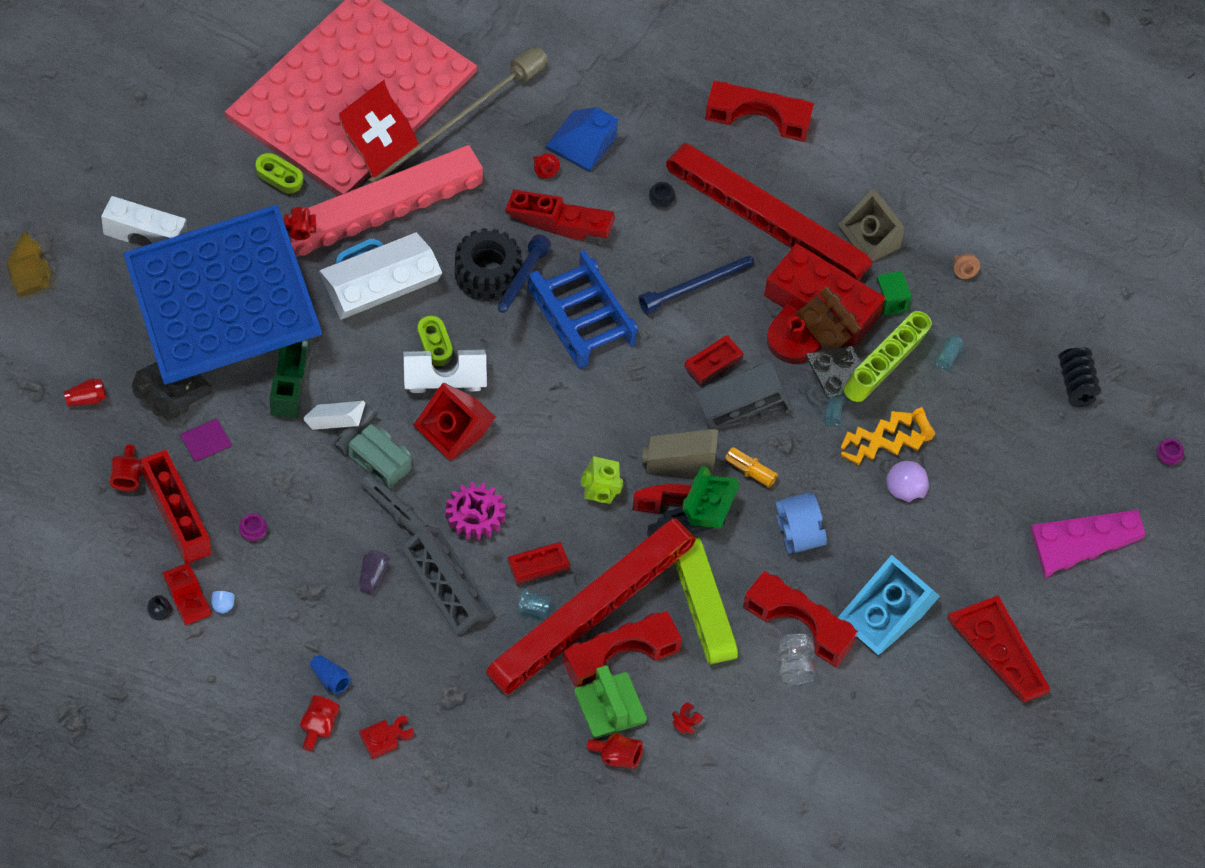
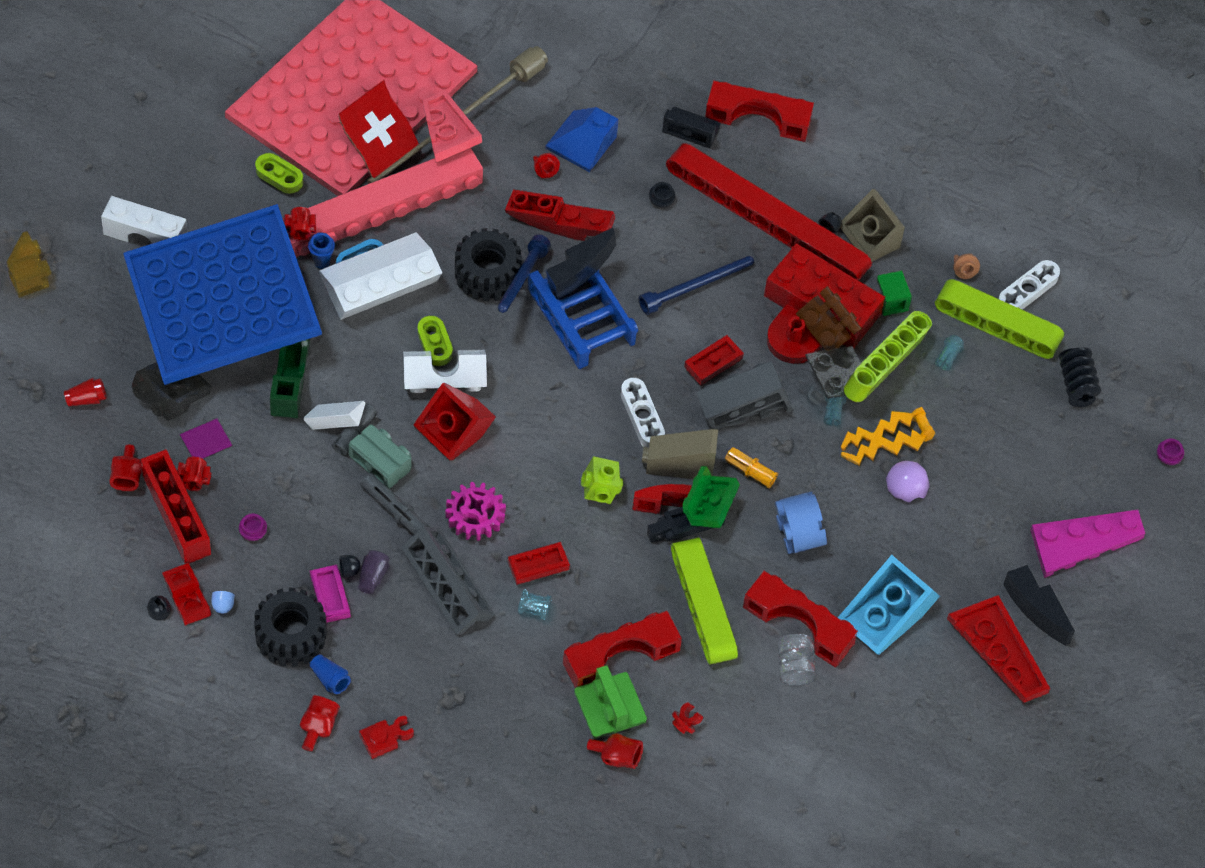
red beam [486,518,696,694] -> none
none -> red gear [177,456,212,491]
none -> black tyre [254,588,327,667]
none -> blue cone [308,233,335,269]
none -> dark pink tile [310,565,351,623]
none -> black hinge [339,555,360,578]
none -> coral wing [422,90,482,162]
none -> black slope [546,228,616,299]
none -> white beam [621,378,665,447]
none -> black panel [662,107,721,149]
none -> black hinge [818,212,842,234]
none -> lime beam [935,279,1064,359]
none -> white beam [999,260,1060,310]
none -> black slope [1003,565,1075,646]

